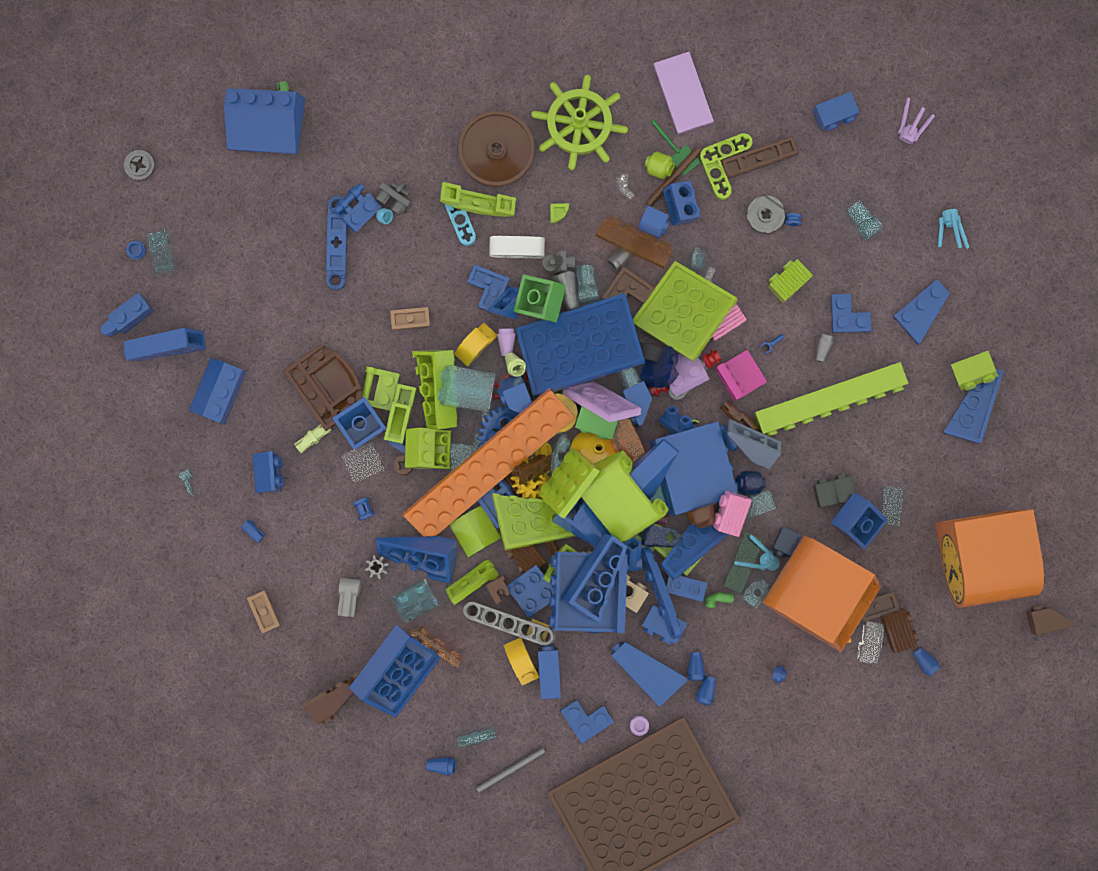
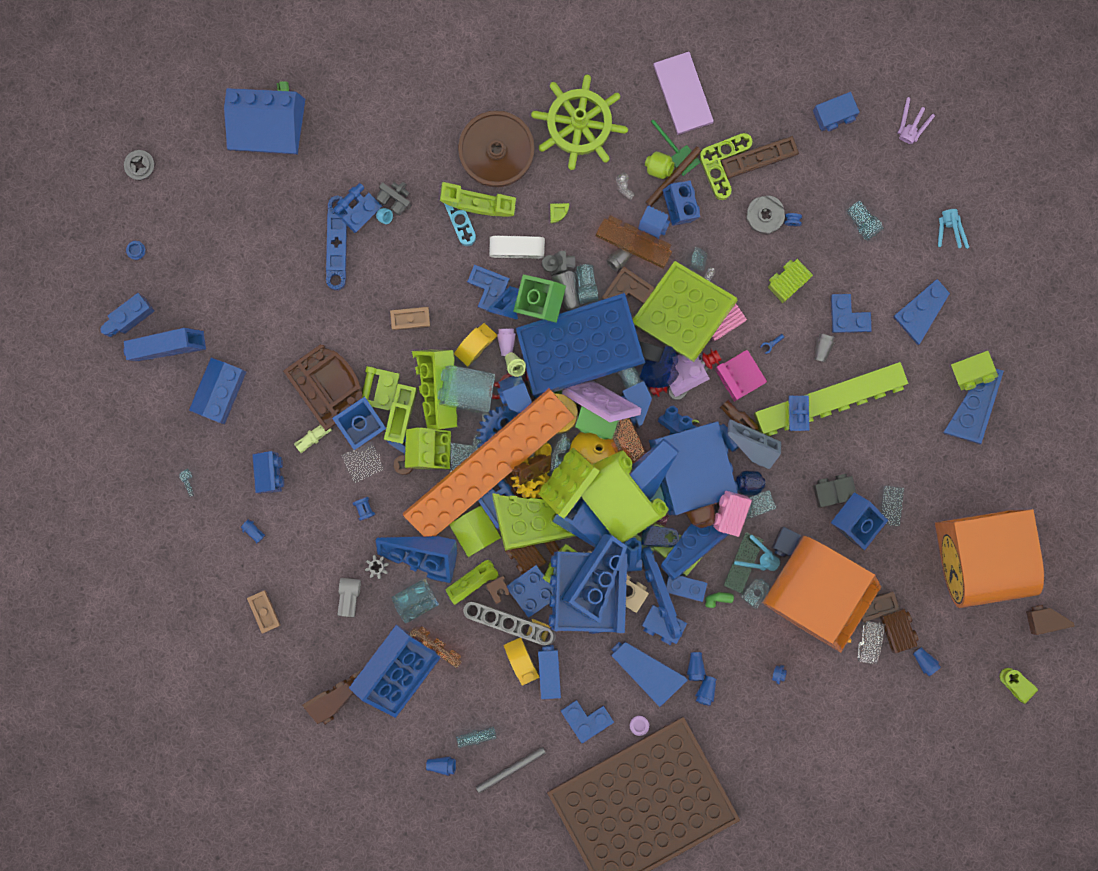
clear light blue slope [147,230,176,274] -> none
none -> blue hips [788,395,810,431]
none -> lime piece [999,668,1038,704]

